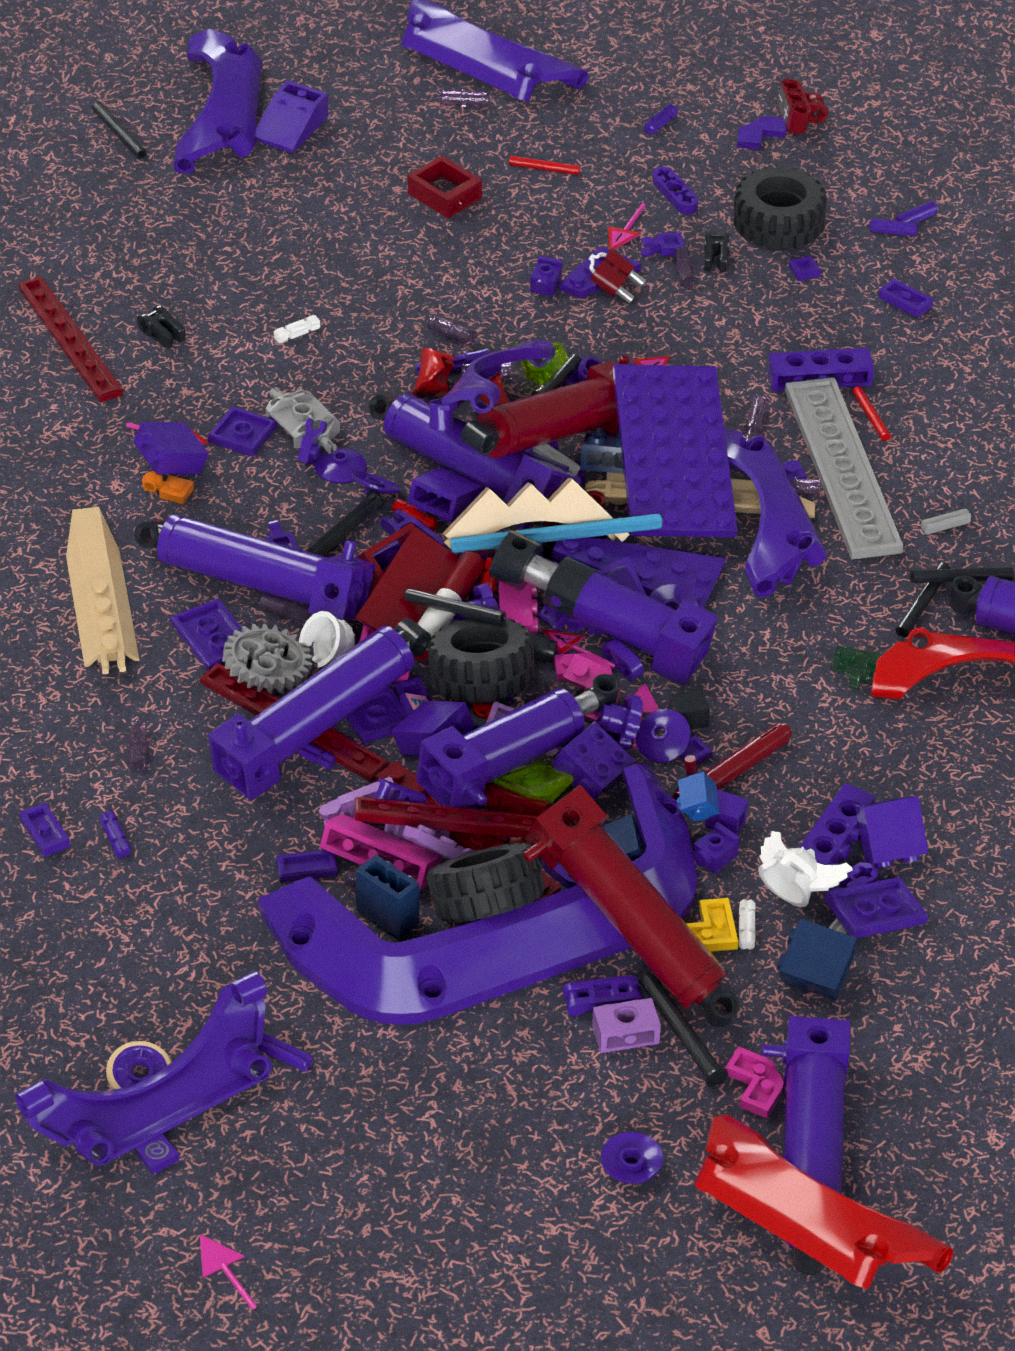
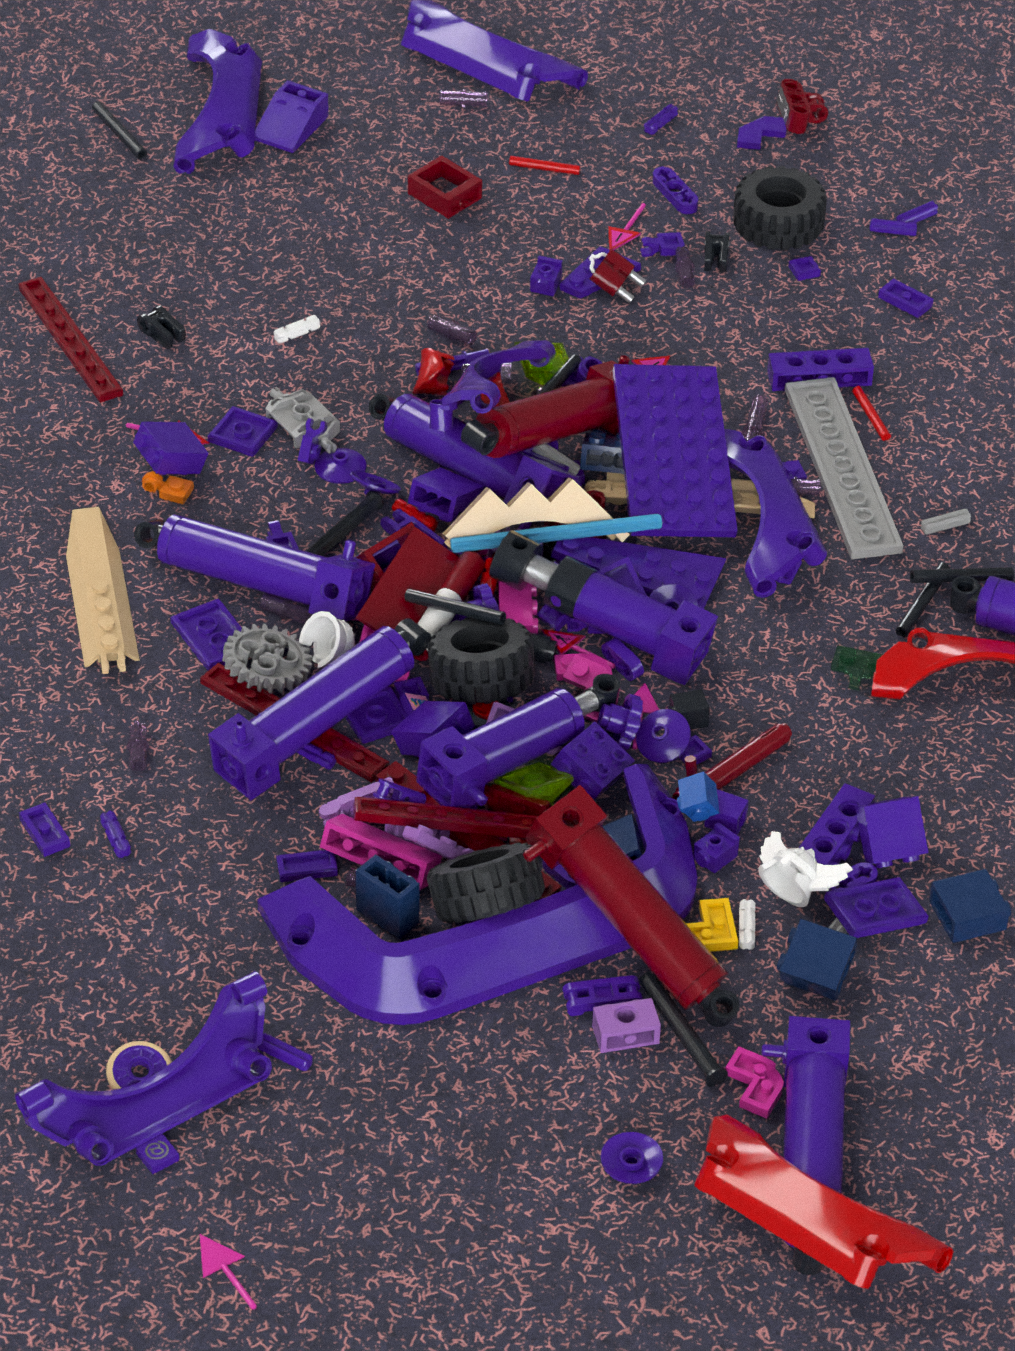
none -> dark blue brick [929,869,1011,943]

